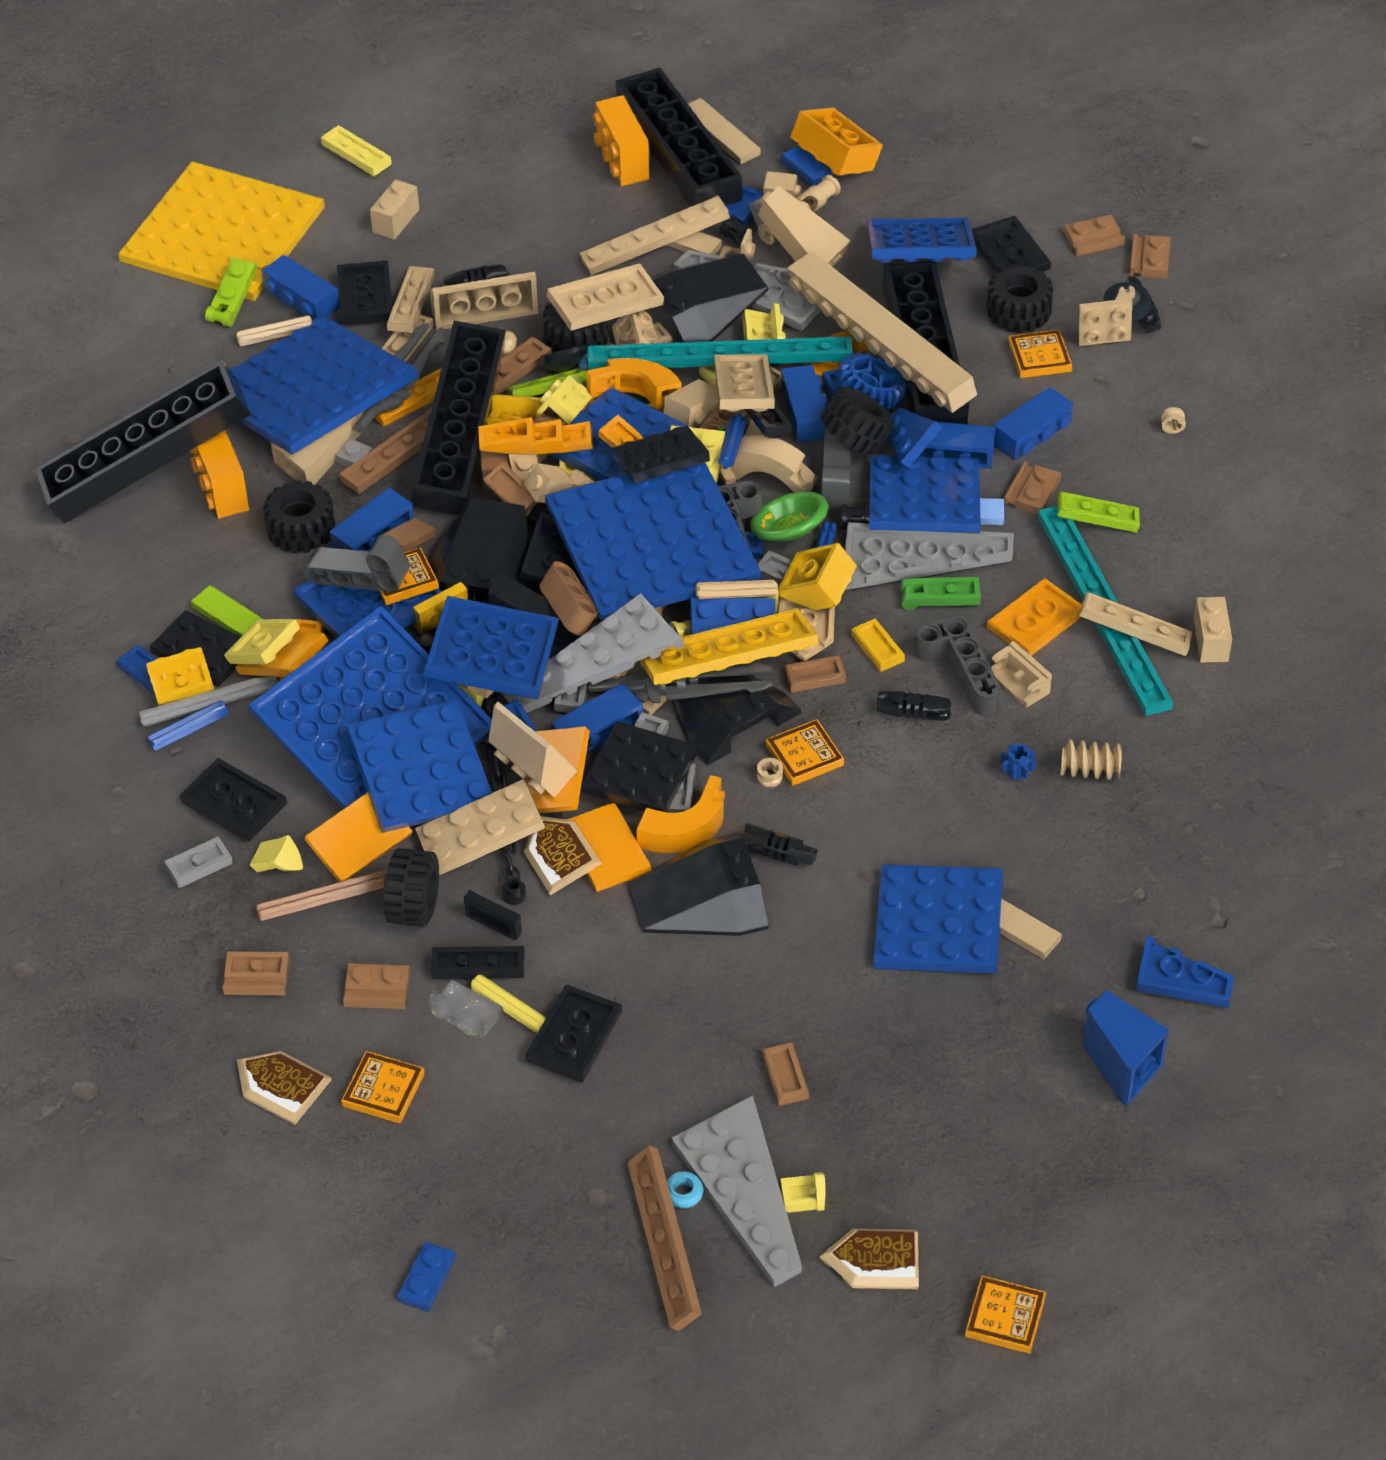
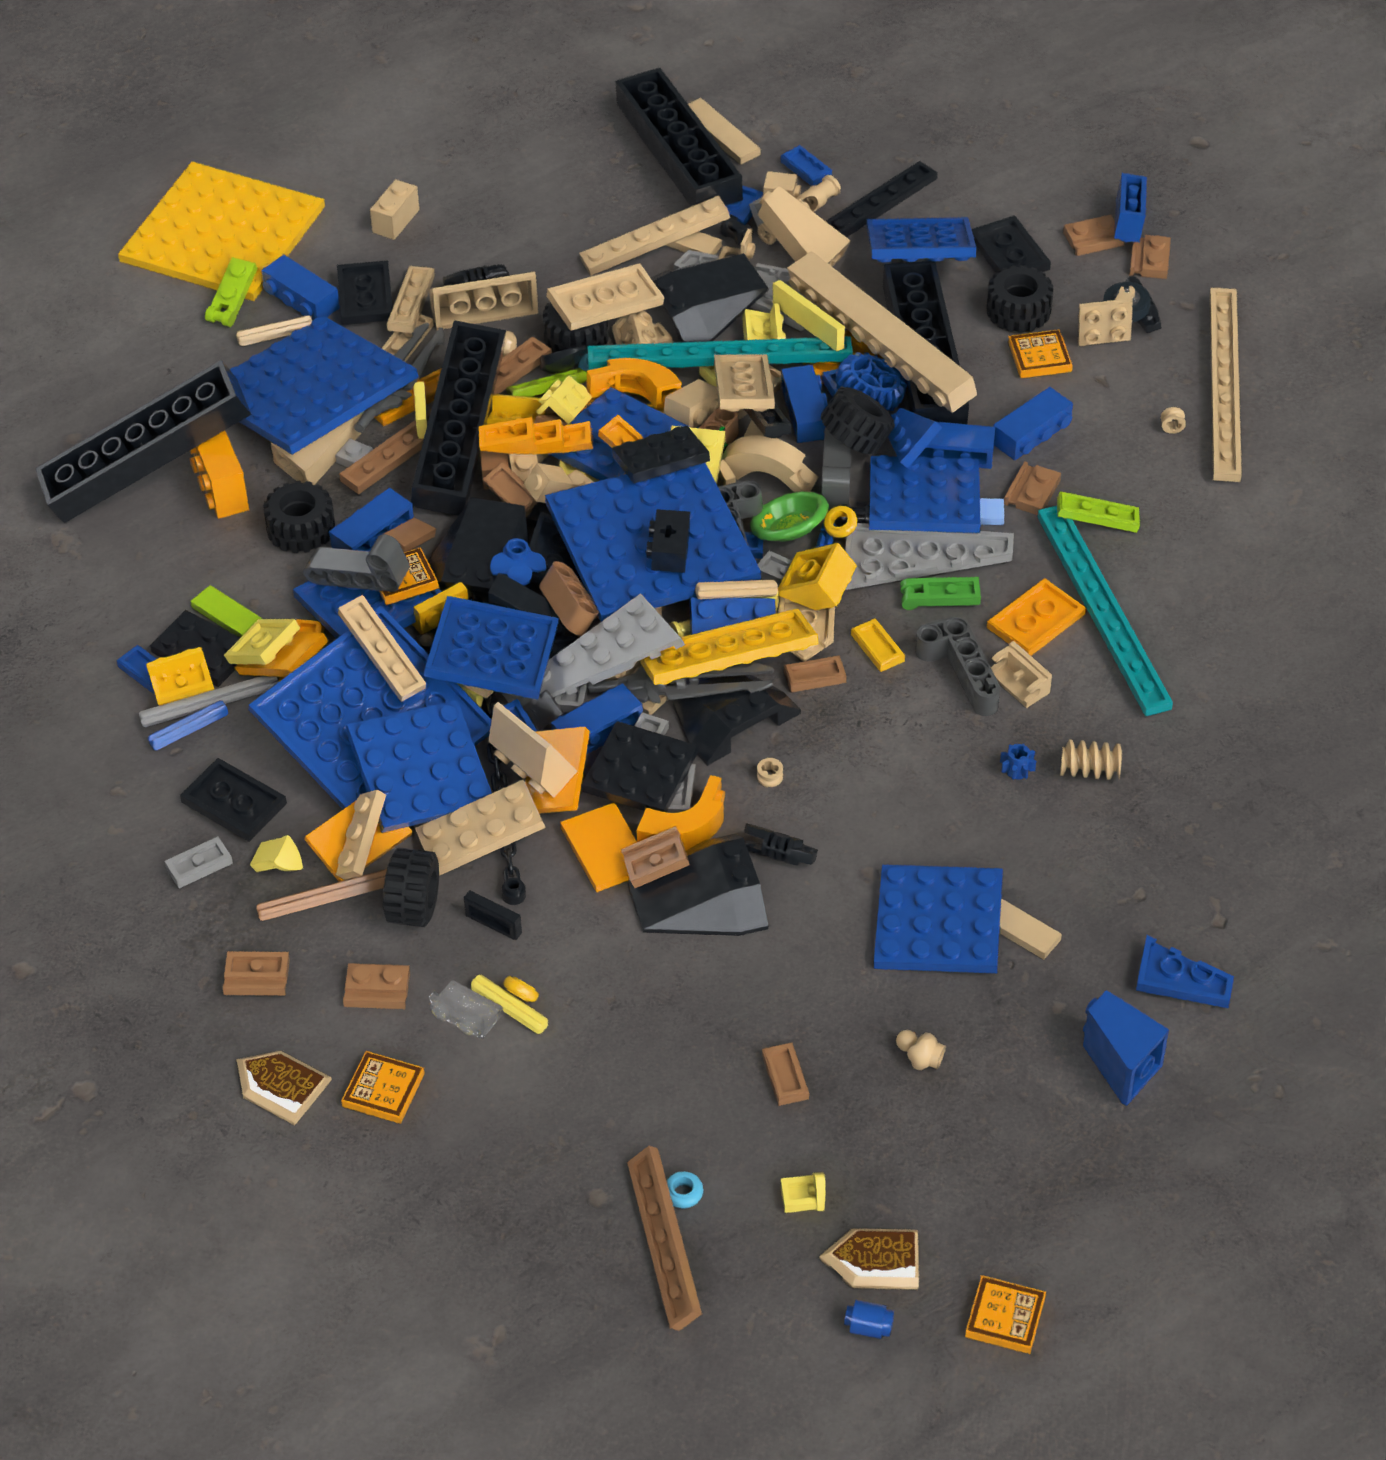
light yellow plate [321,125,391,176] -> none
blue plate [398,1242,456,1312] -> none
black plate [431,946,525,979] -> none
tile [523,816,601,895] -> none
black plate [525,984,622,1083] -> none
light orange brick [593,95,649,186] -> none
light grey wing [671,1095,802,1287] -> none
blue axle [718,414,746,469] -> none
light orange tile [766,719,844,786] -> none
light orange brick [790,107,883,176] -> none
black hinge [877,691,951,721] -> none
tan tile [1079,592,1192,656] -> none
tan brick [1193,597,1232,663] -> none
none -> tan plate [336,790,386,880]
none -> tan plate [338,595,426,702]
none -> light yellow tile [414,382,428,439]
none -> blue plate [490,538,546,586]
none -> yellow piece [503,976,539,1003]
none -> black plate [523,689,564,730]
none -> medium nougat plate [621,826,690,888]
none -> black brick [646,509,690,573]
none -> light yellow tile [773,280,845,352]
none -> yellow piece [824,506,858,538]
none -> black tile [826,161,938,238]
none -> blue brick [844,1300,894,1339]
none -> tan animal [896,1030,946,1070]
none -> blue brick [1114,173,1147,242]
none -> tan plate [1209,288,1242,482]

